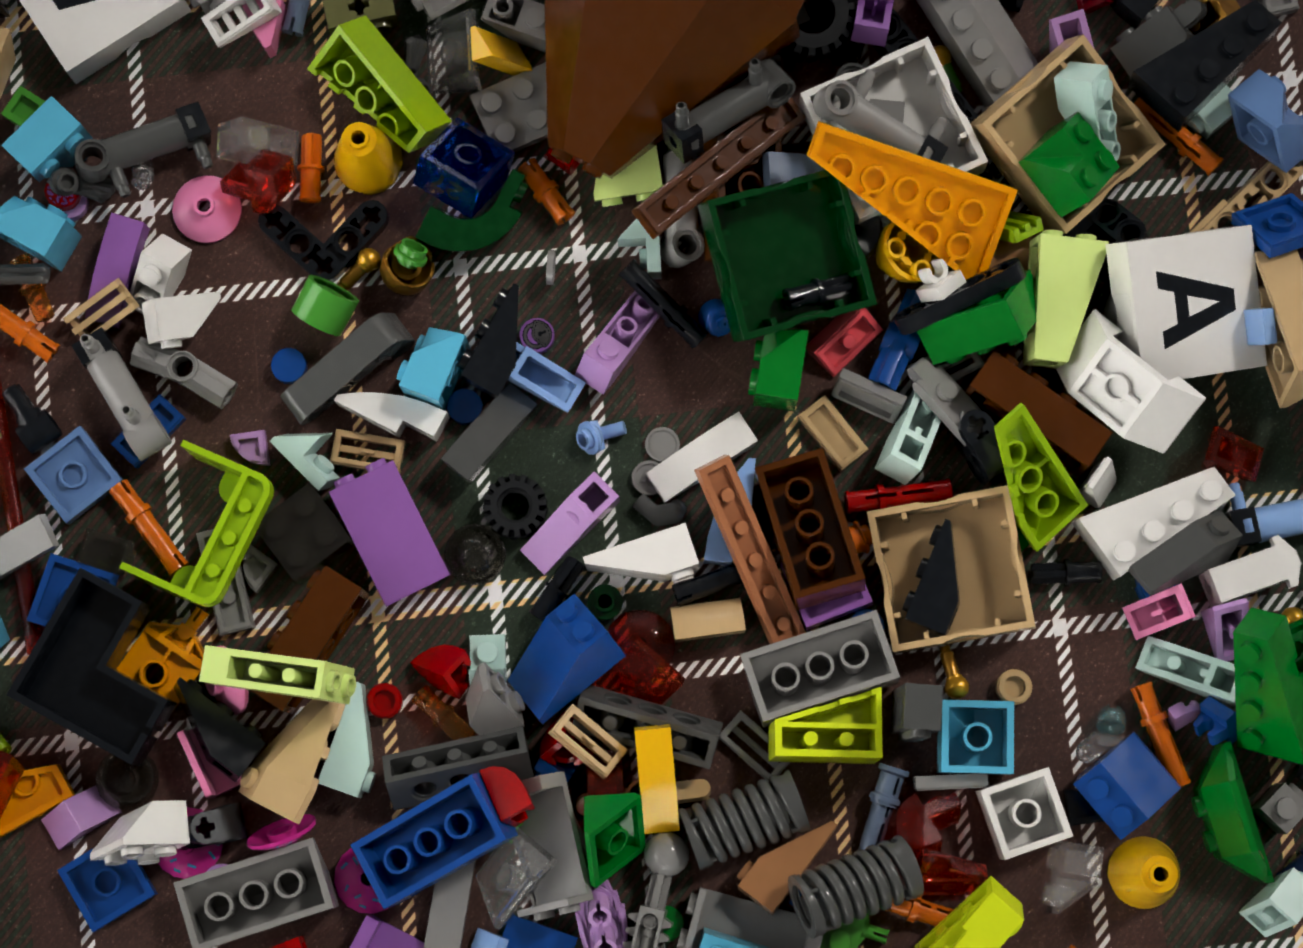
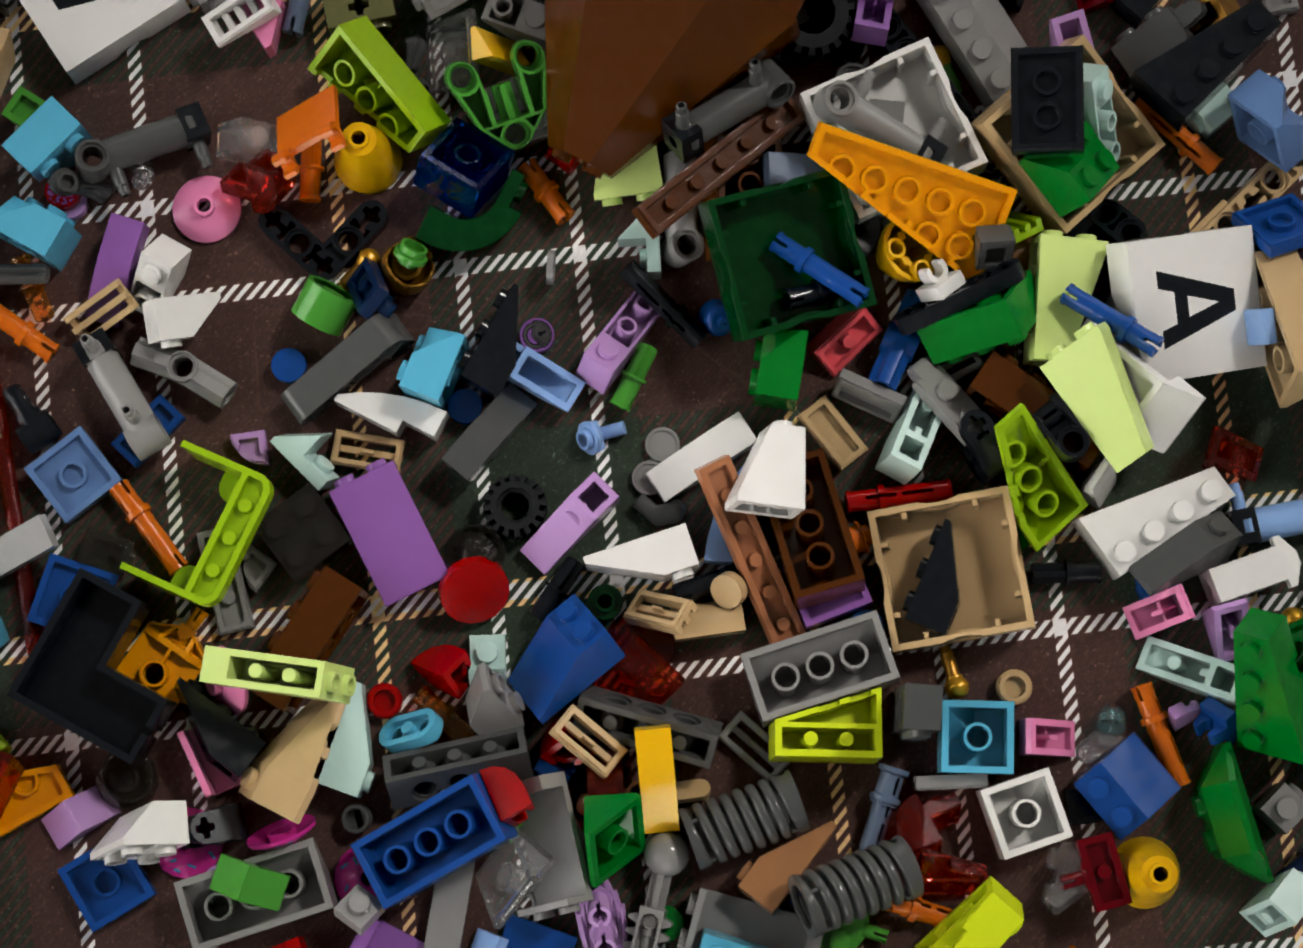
none -> bright green slope [209,853,291,911]
none -> orange flag [271,84,346,180]
none -> light grey plate [333,884,385,936]
none -> dark grey hinge [342,804,373,833]
none -> dark blue plate [346,257,397,319]
none -> medium azure plate [379,708,444,754]
none -> red tile [438,556,510,624]
none -> bright green connector [443,39,547,150]
none -> bright green axle [609,342,657,412]
none -> tan tile [622,589,698,636]
none -> tan tile [710,571,748,609]
none -> white slope [724,420,806,519]
none -> blue pin [769,231,871,308]
none -> dark grey slope [975,224,1016,270]
none -> black tile [1011,45,1084,155]
none -> bright pink slope [1019,718,1075,757]
none -> black piece [1029,393,1090,463]
none -> yellowish green slope [1039,321,1154,473]
none -> dark red plate [1059,831,1133,913]
none -> blue pin [1060,283,1164,357]

